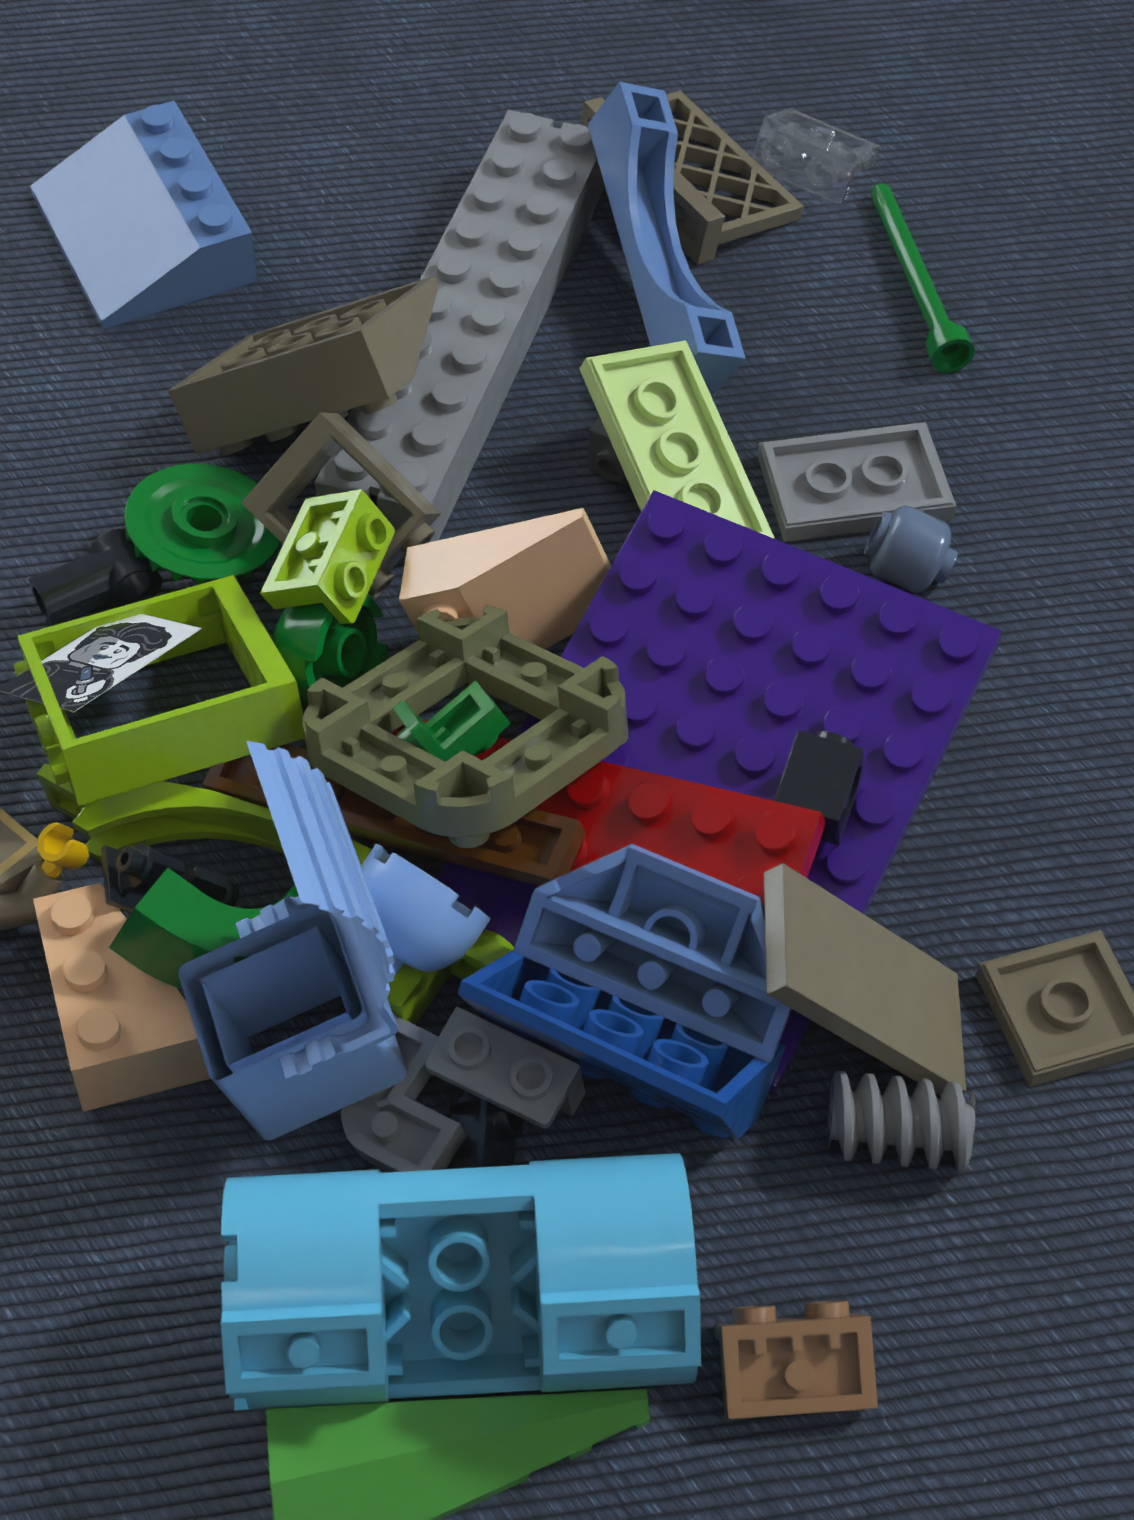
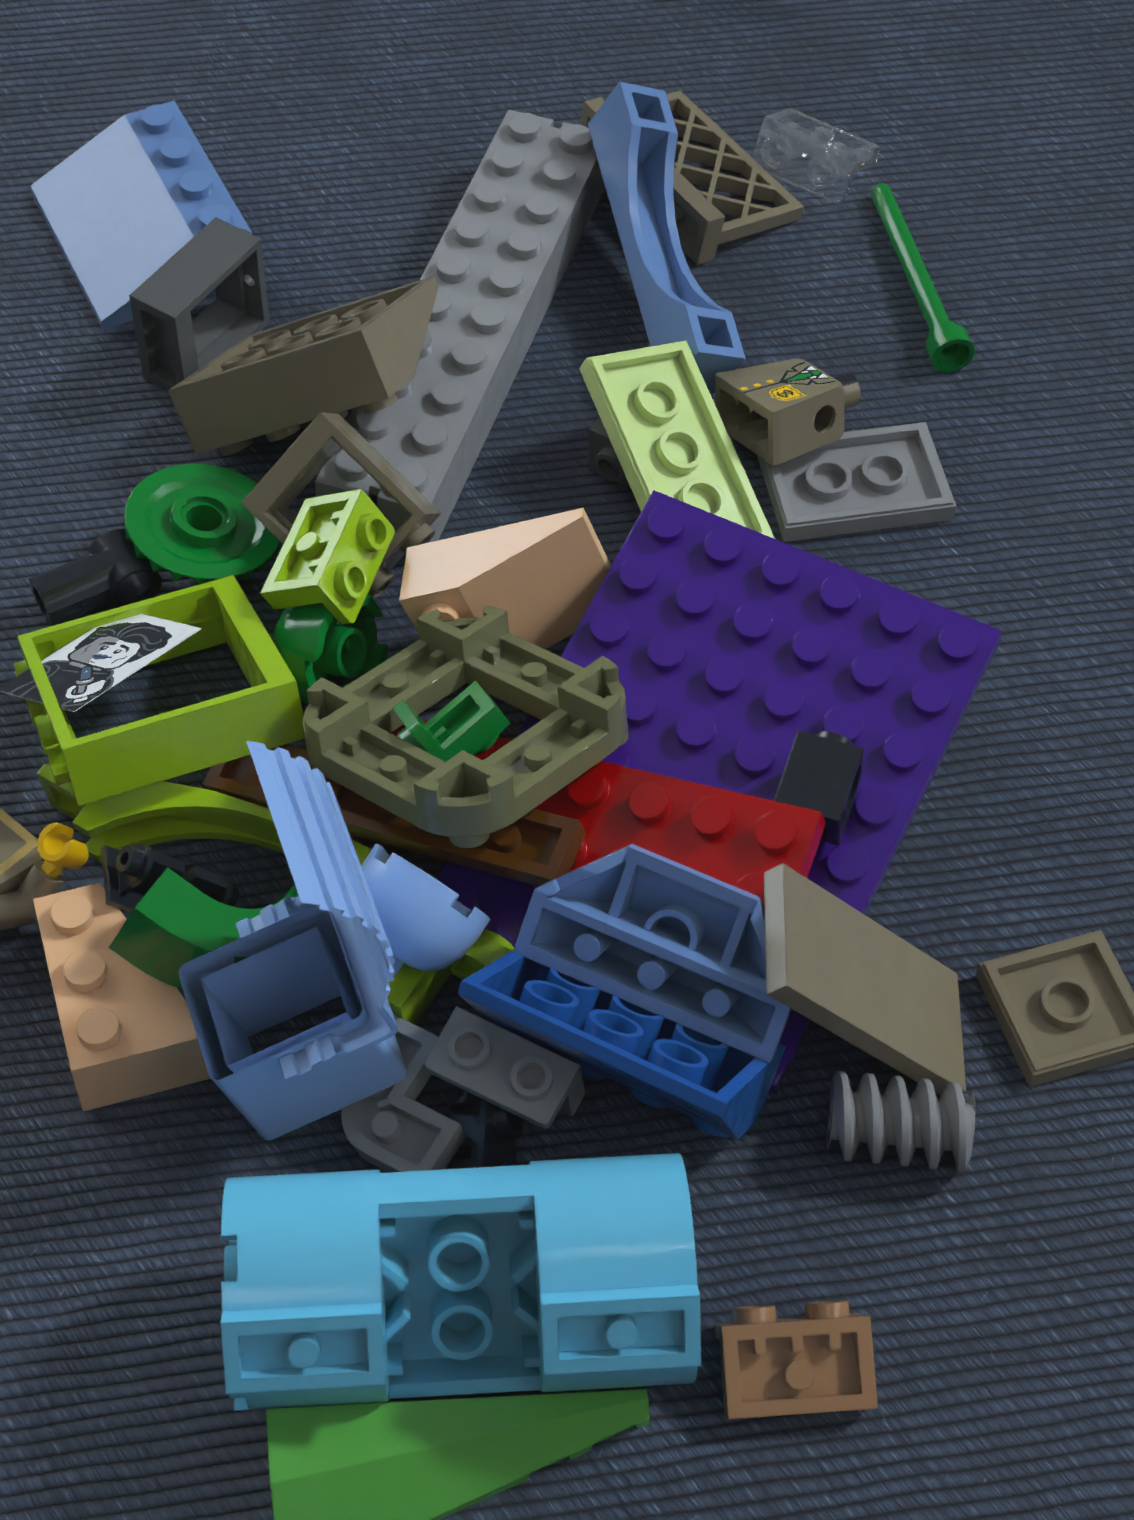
sand blue head [864,505,958,594] -> none
none -> dark grey window [129,217,270,391]
none -> dark tan torso [715,358,861,466]

